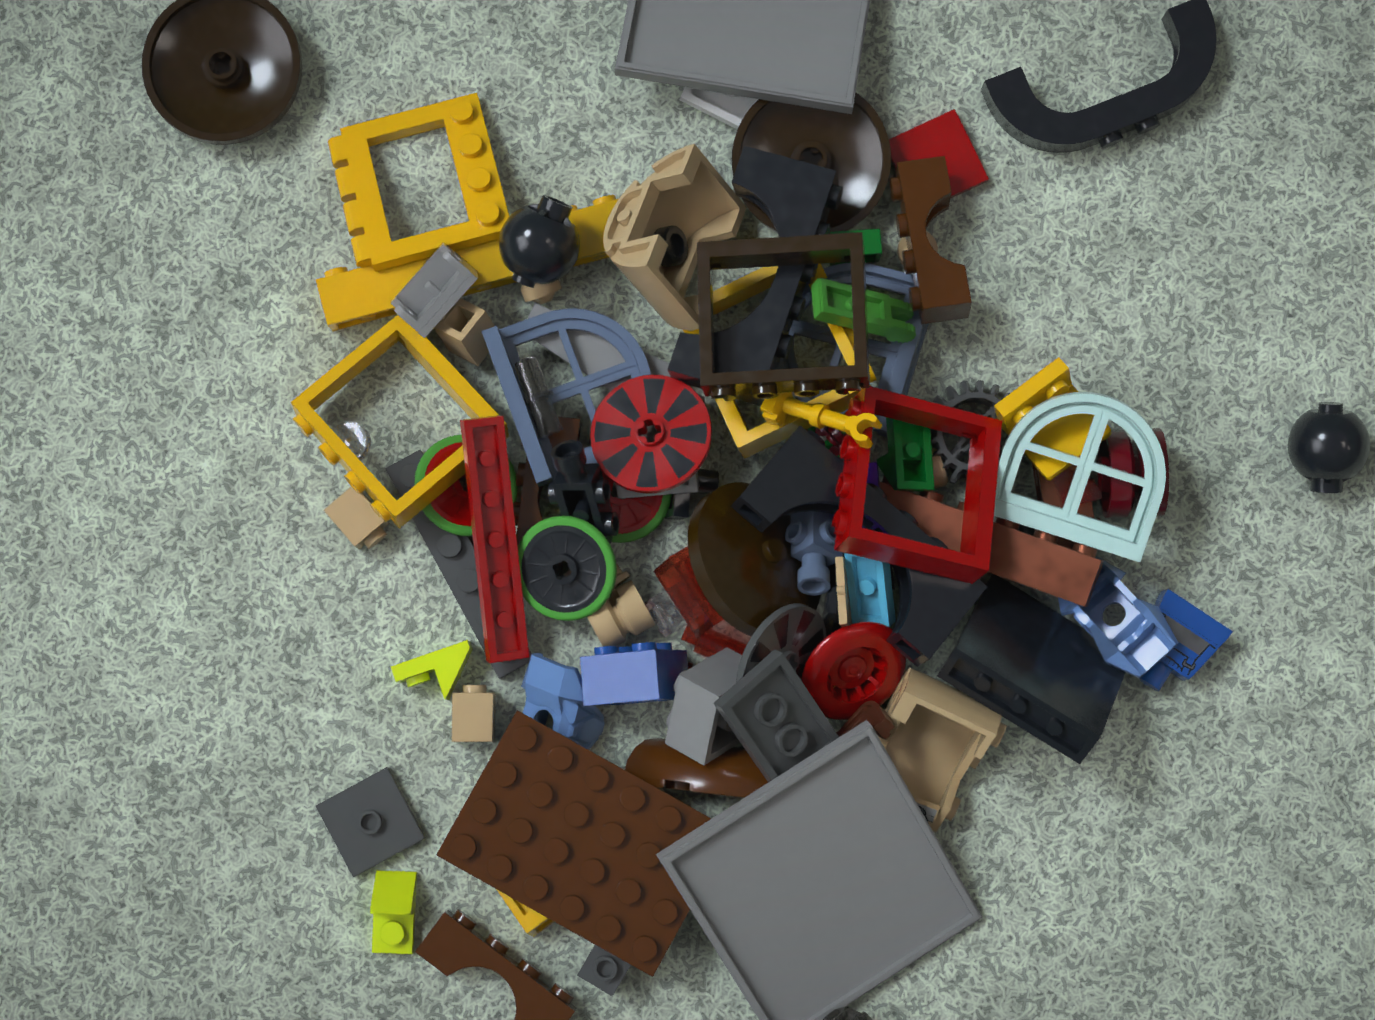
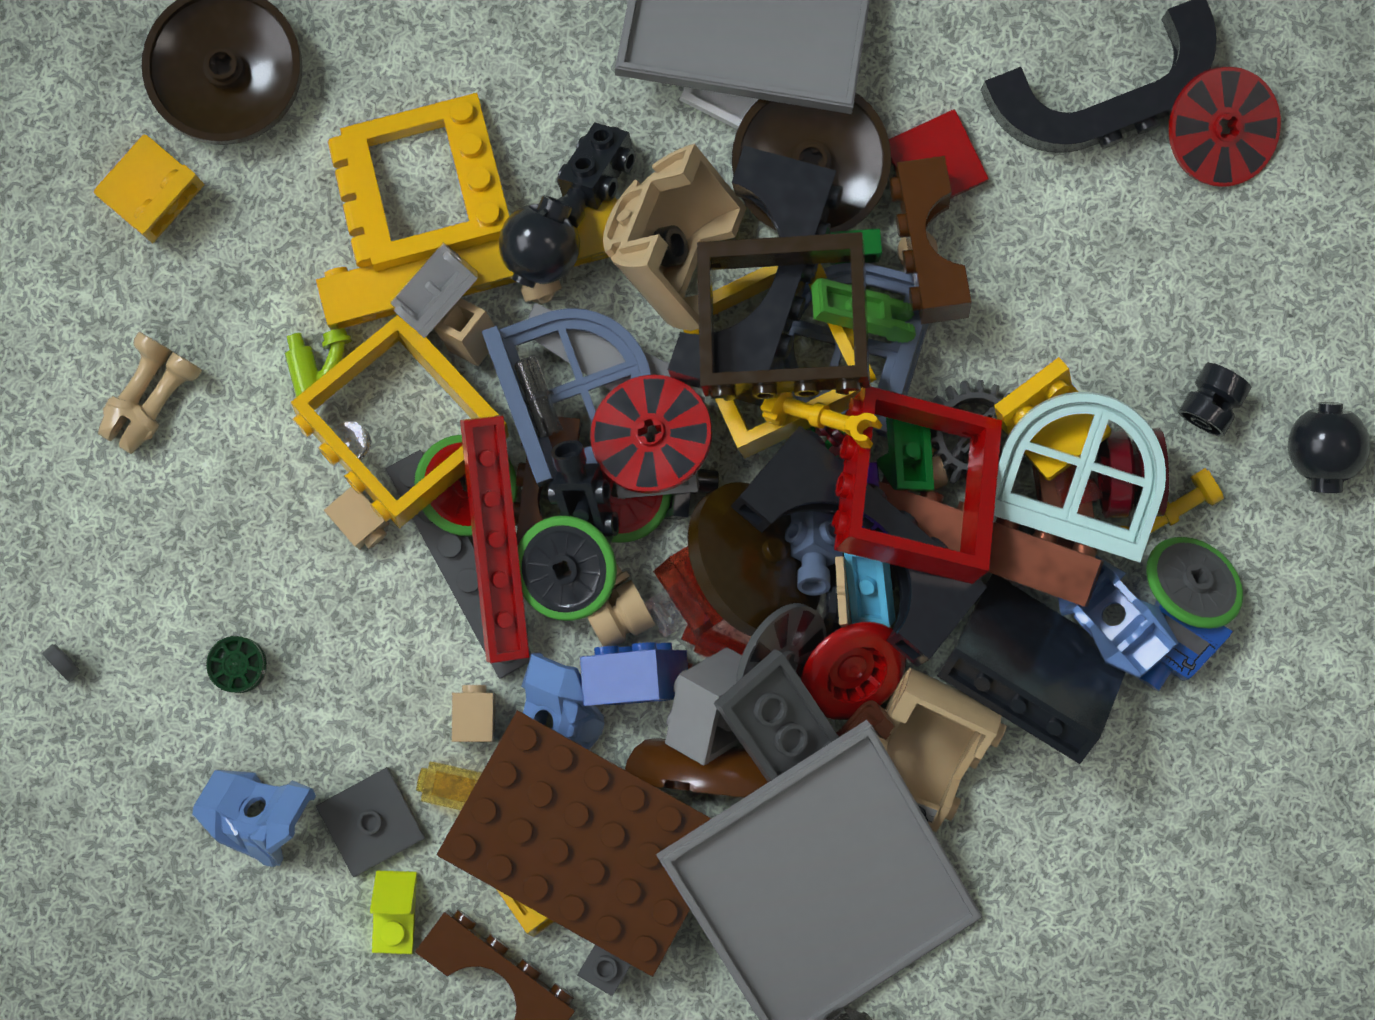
neon yellow slope [391,640,473,700] -> none
none -> dark grey tile [42,644,80,683]
none -> yellow bracket [94,134,205,244]
none -> tan piece [98,332,202,454]
none -> medium blue piece [192,770,316,867]
none -> dark green wheel [206,636,267,693]
none -> lime plant [284,328,352,397]
none -> clear yellow brick [416,761,480,810]
none -> black brick [557,122,636,228]
none -> yellow piece [1120,468,1224,534]
none -> dark grey wheel [1146,537,1243,628]
none -> red piece [1169,67,1281,187]
none -> black wheel [1178,362,1252,437]

